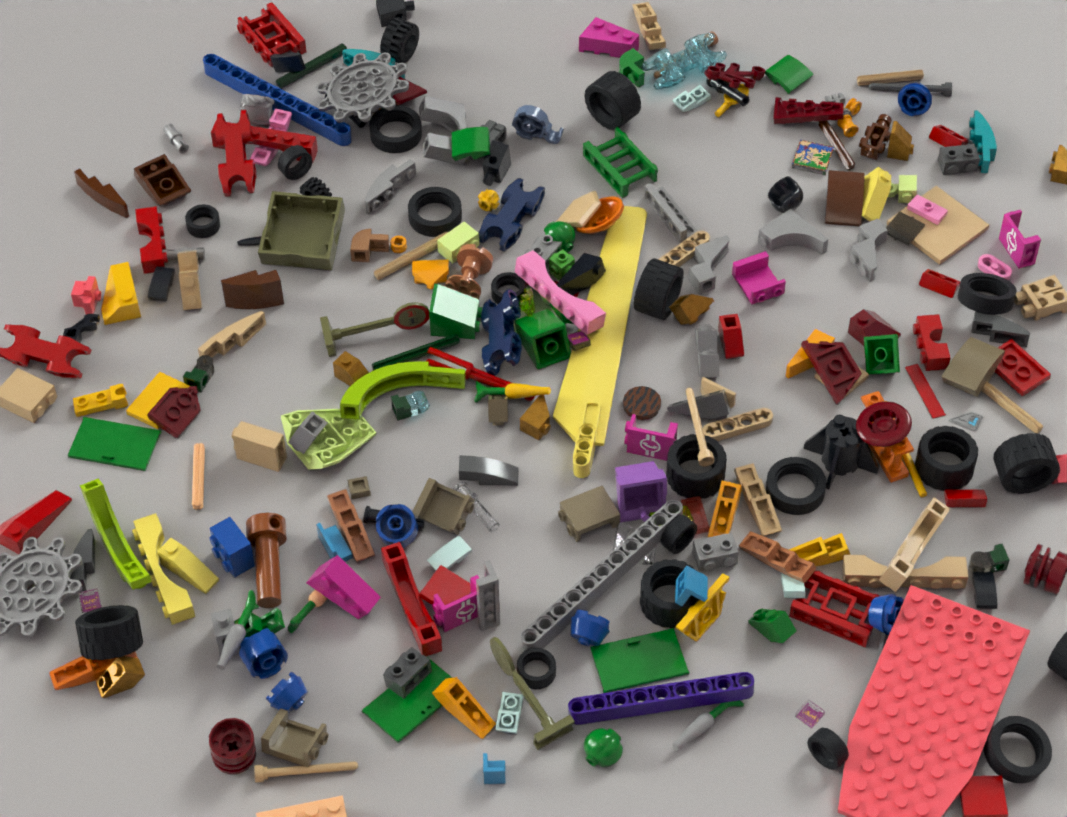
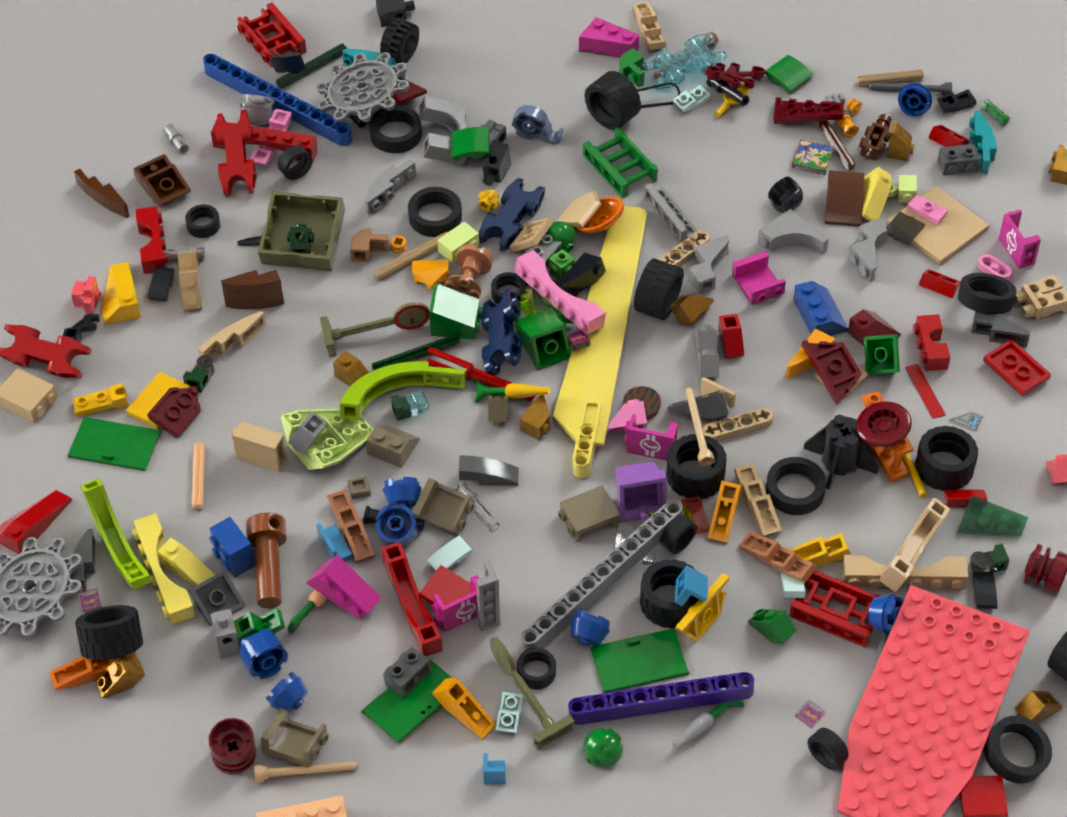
light grey piece [217,590,259,670] -> none
black tyre [300,177,332,197] -> none
light grey brick [692,533,739,571] -> none
dark tan slope [941,337,1005,397] -> none
tan axle [981,382,1043,433] -> none
black tyre [993,433,1060,494] -> none
none -> dark grey slope [189,570,245,625]
none -> dark green brick [287,224,314,251]
none -> dark tan slope [366,424,420,468]
none -> blue cone [383,477,422,508]
none -> tan tile [510,217,554,252]
none -> bright pink slope [608,399,647,433]
none -> black piece [637,82,680,108]
none -> blue slope [793,281,848,336]
none -> black slope [937,89,977,112]
none -> clear green wing [957,495,1028,537]
none -> green axle [981,99,1010,125]
none -> pearl gold slope [1014,691,1063,724]

